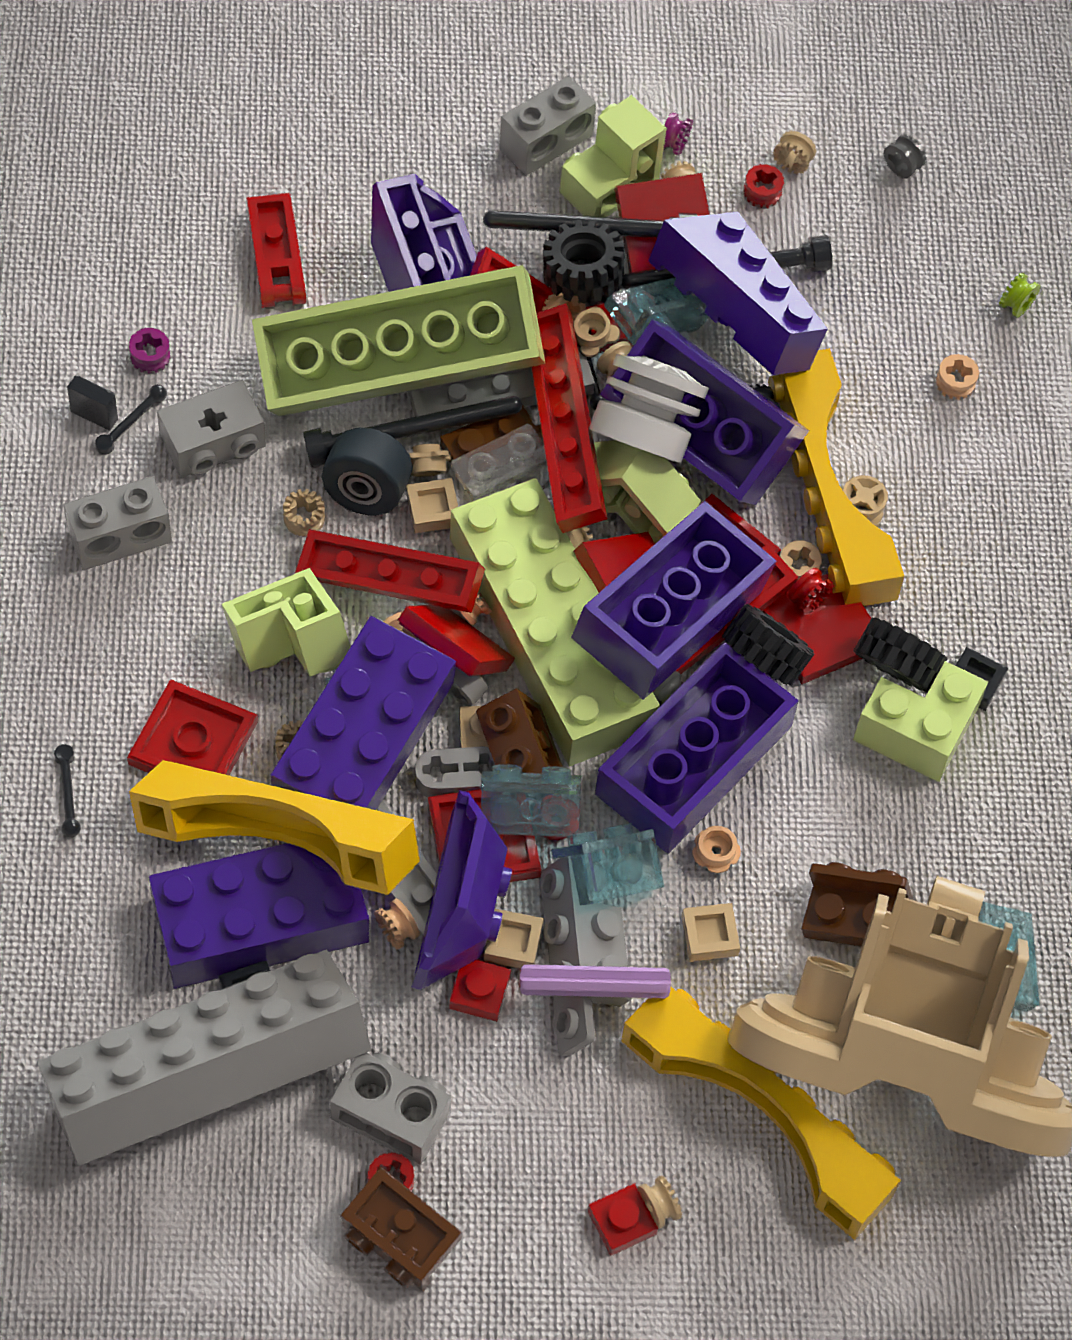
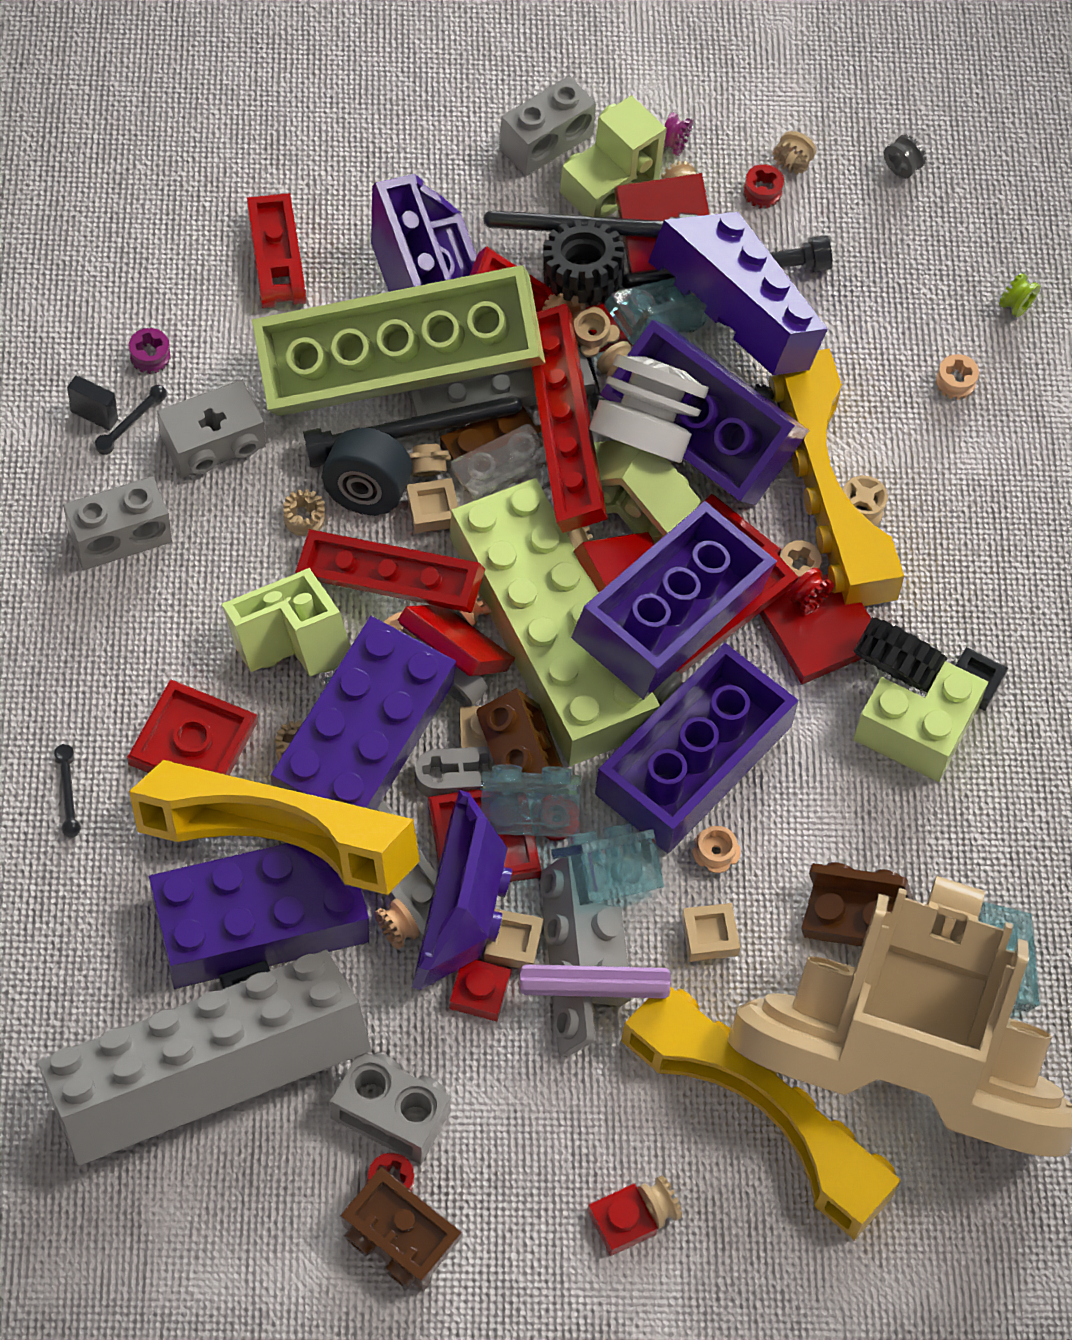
black tyre [722,604,814,686] -> none

